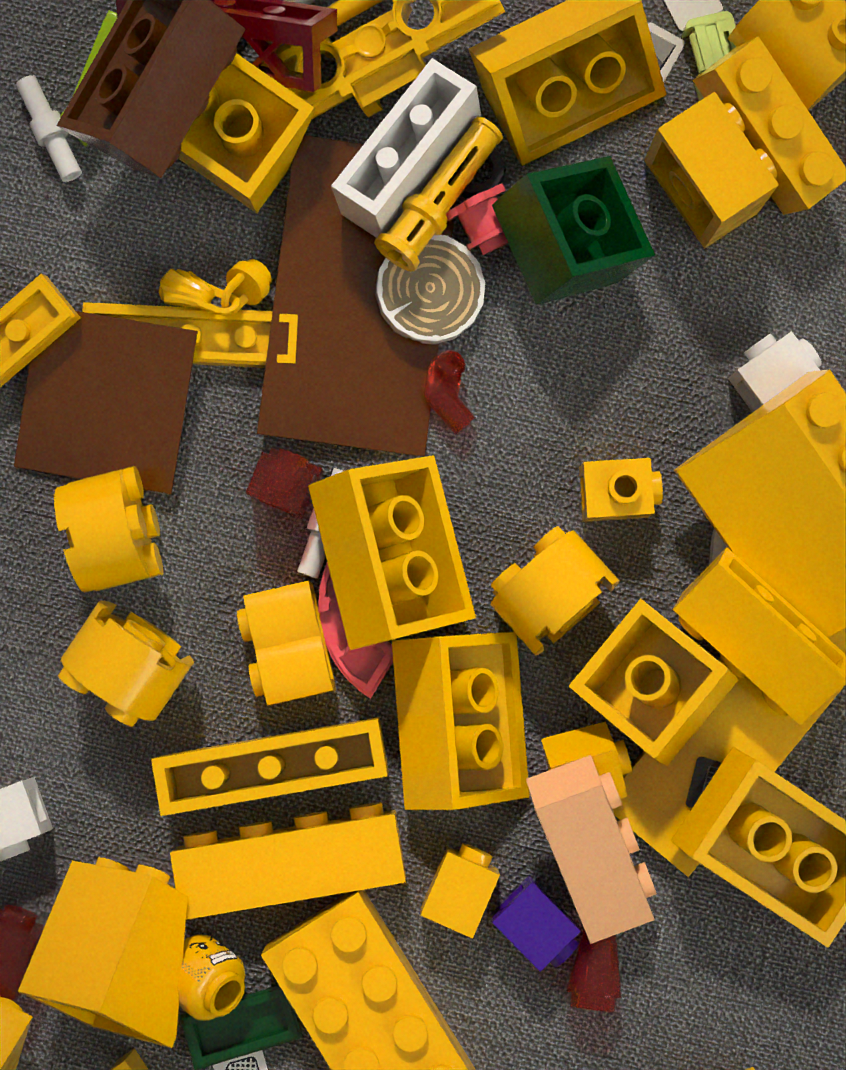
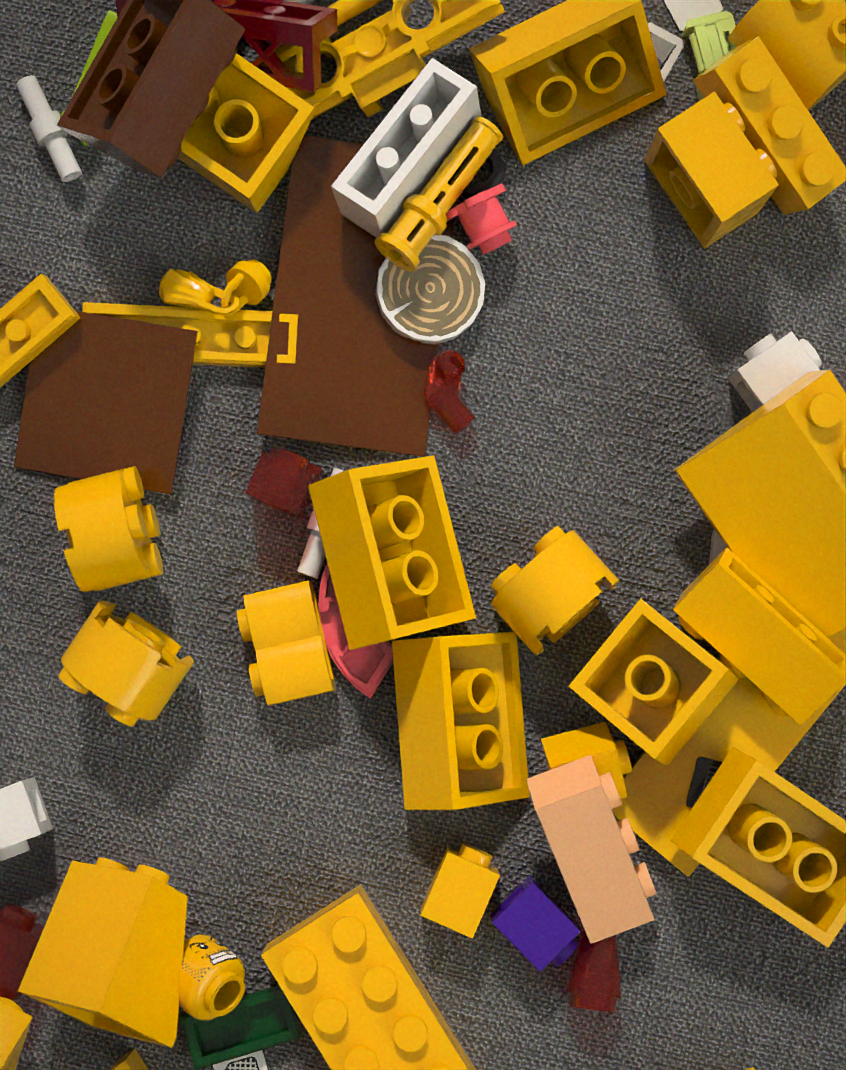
yellow brick [151,717,389,816] -> none
yellow brick [170,802,407,920] -> none
dark green brick [492,156,655,305] -> none
yellow brick [579,458,663,522] -> none

